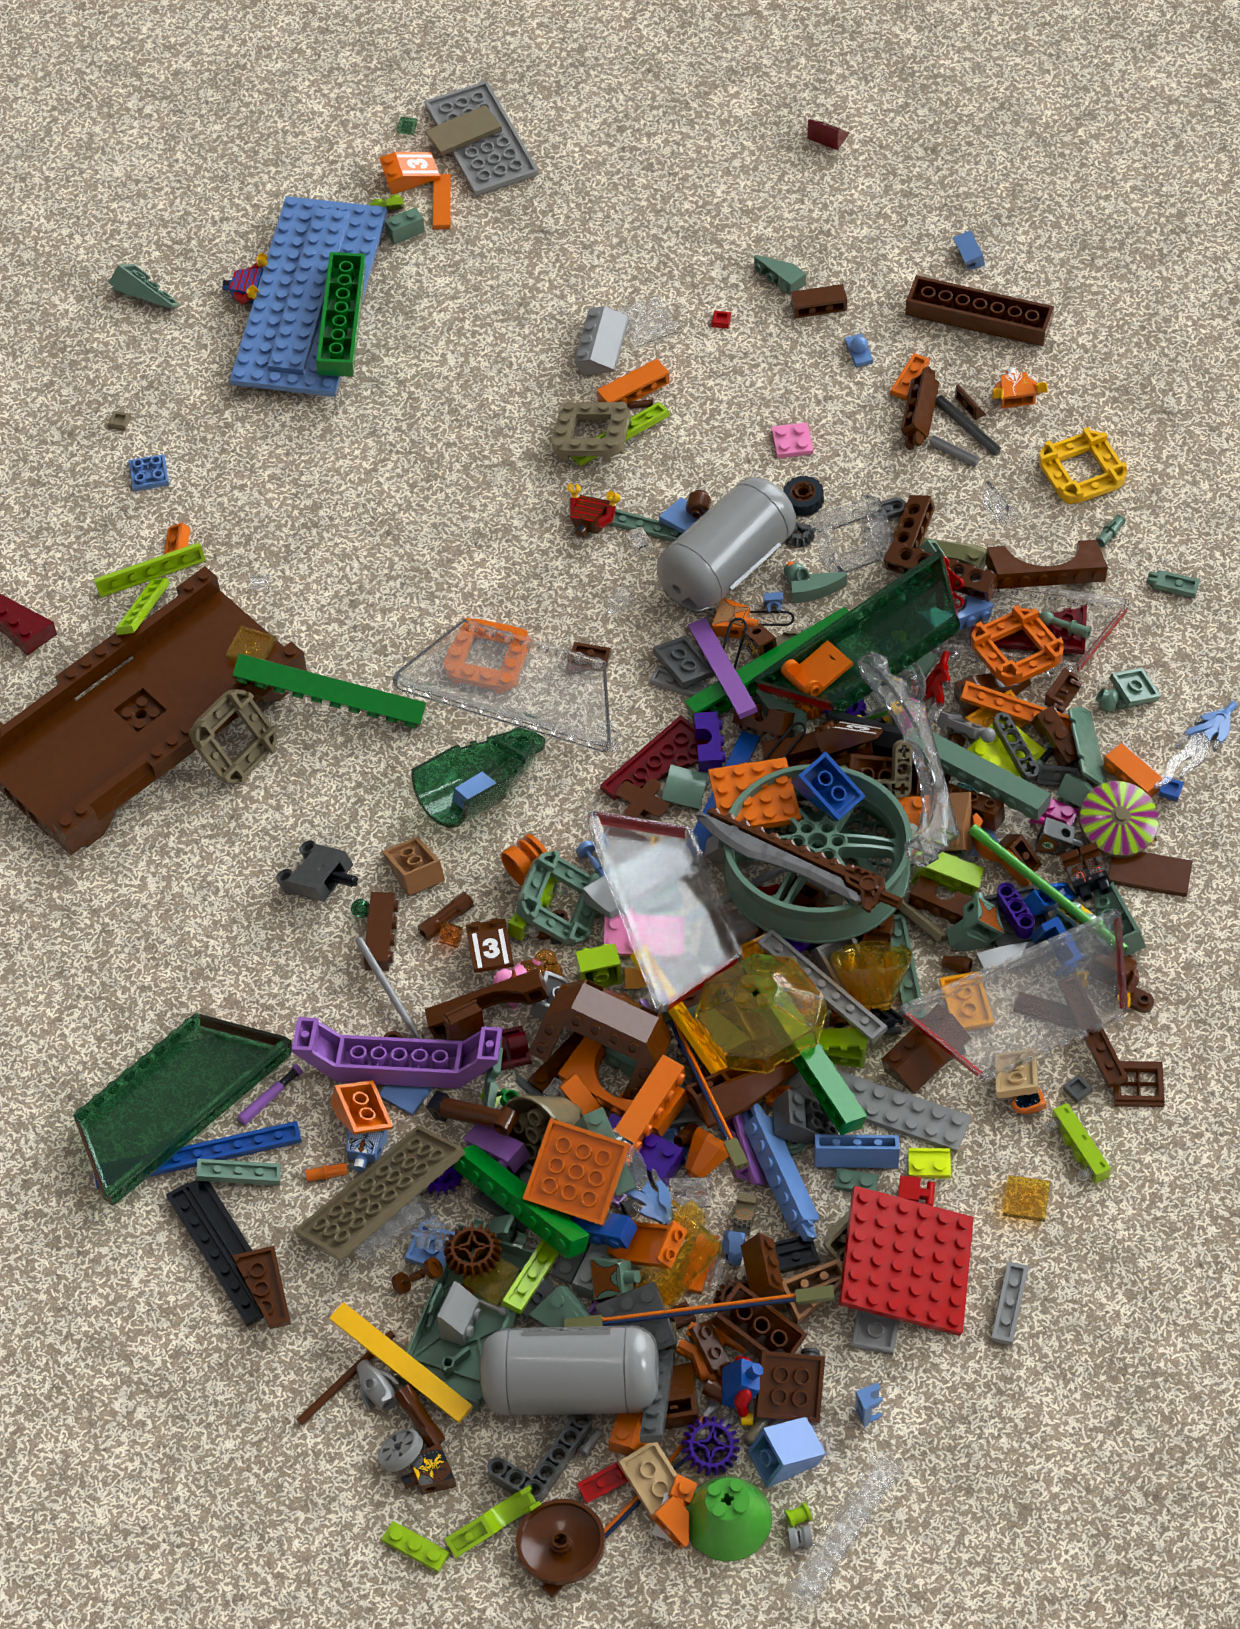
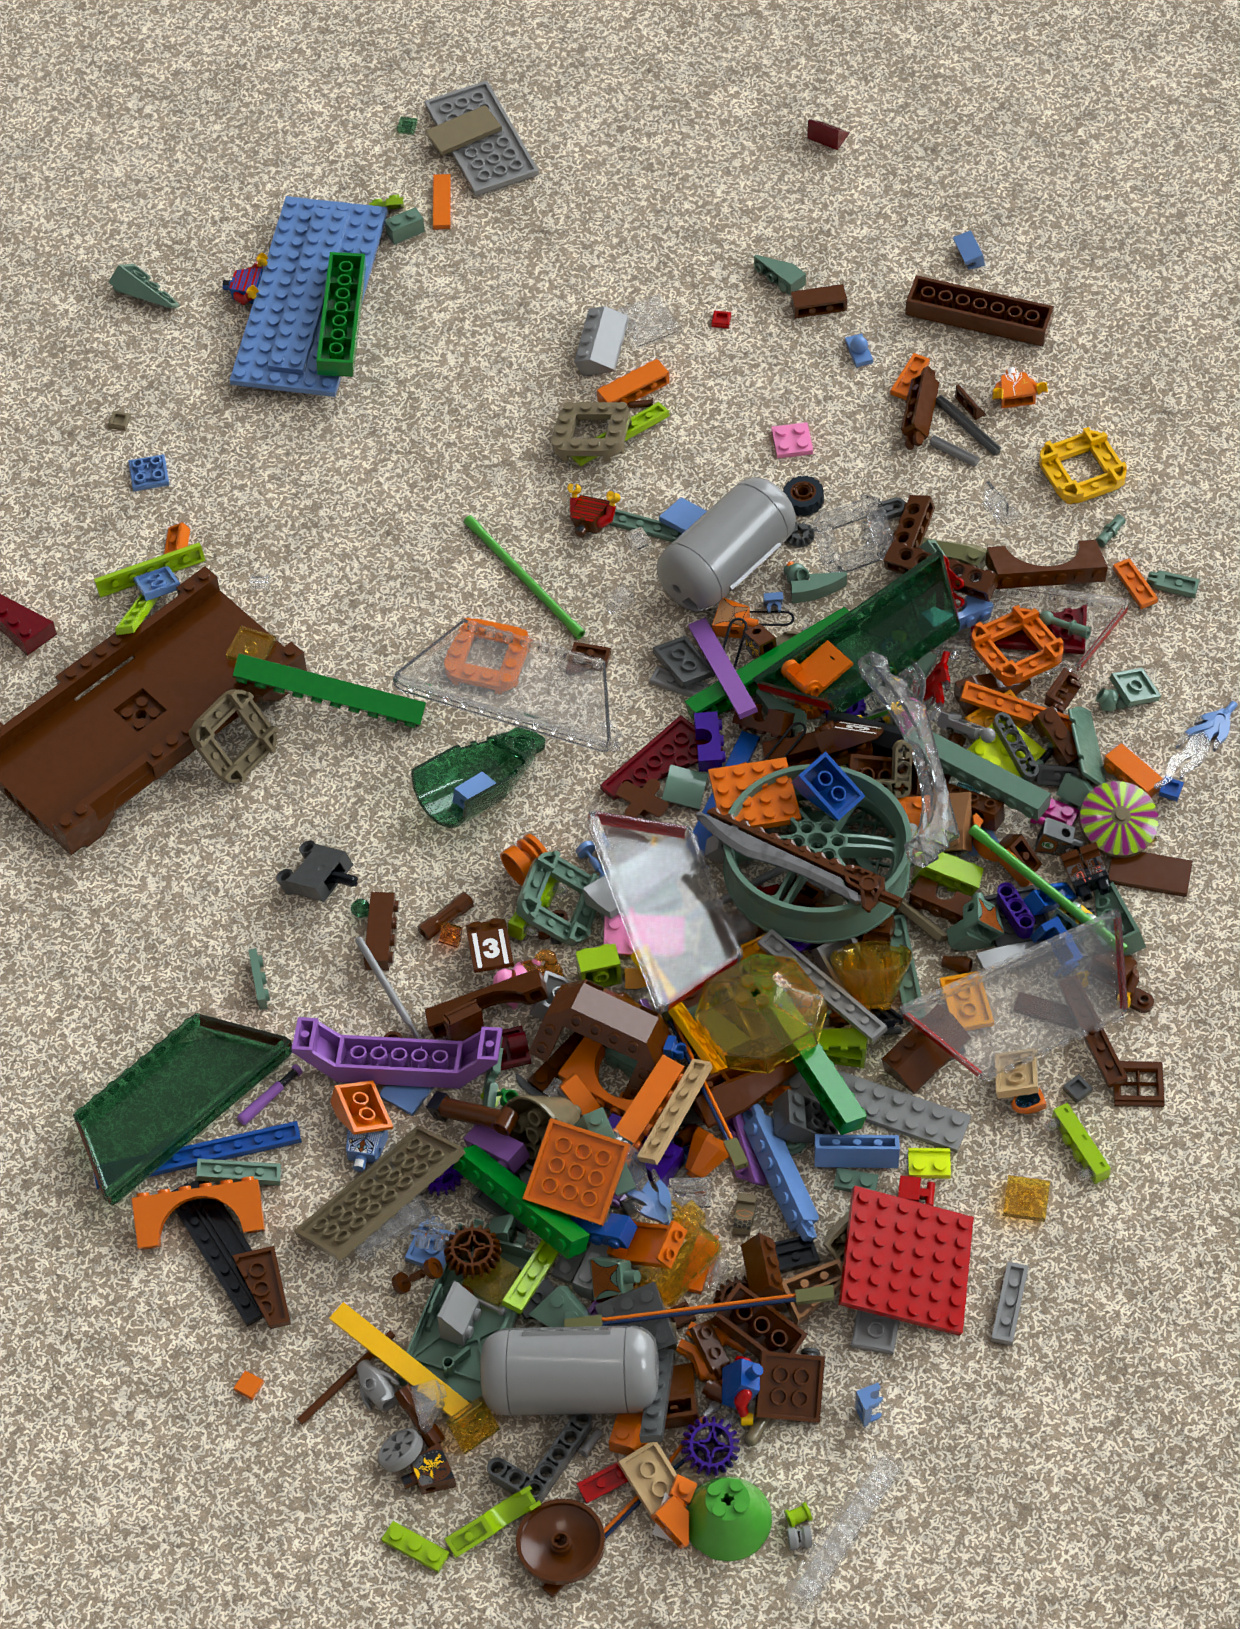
orange axle [305,1163,348,1182] -> none
orange slope [379,152,440,194] -> none
medium nougat slope [382,837,445,895] -> none
reddish brown head [686,490,711,518] -> none
medium blue rock [722,1230,746,1266] -> none
slope [747,1417,826,1488] -> none
none -> orange arch [132,1176,266,1250]
none -> medium blue tile [133,566,180,601]
none -> orange tile [234,1370,264,1400]
none -> sand green plate [248,948,270,1010]
none -> clear slope [411,1379,447,1433]
none -> clear yellow plate [445,1396,500,1455]
none -> bright green piece [464,515,585,639]
none -> tan plate [637,1059,713,1165]
none -> blue tile [663,1035,687,1061]
none -> orange plate [1113,558,1158,609]

